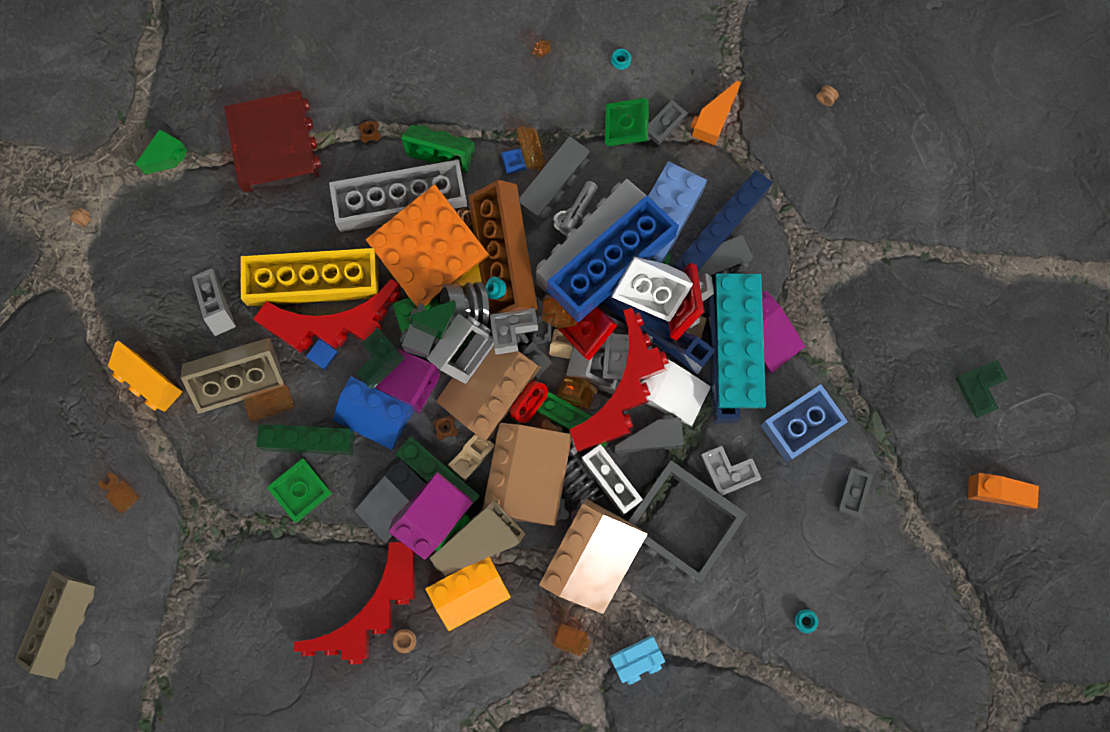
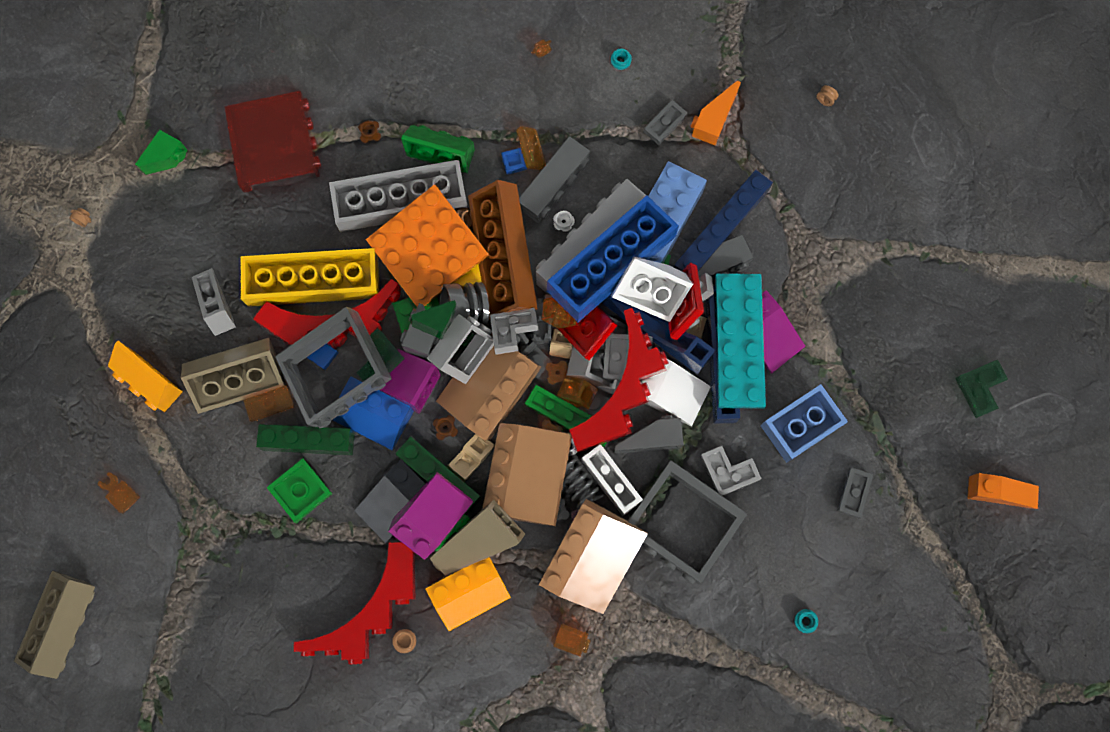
teal plate [485,277,506,299] -> none
red plate [510,380,548,423] -> none
light grey pin [559,181,598,235] -> none
green plate [605,97,649,146] -> none
medium azure brick [609,635,665,685] -> none
none -> dark grey window [275,307,392,428]
none -> clear orange plate [546,361,570,385]

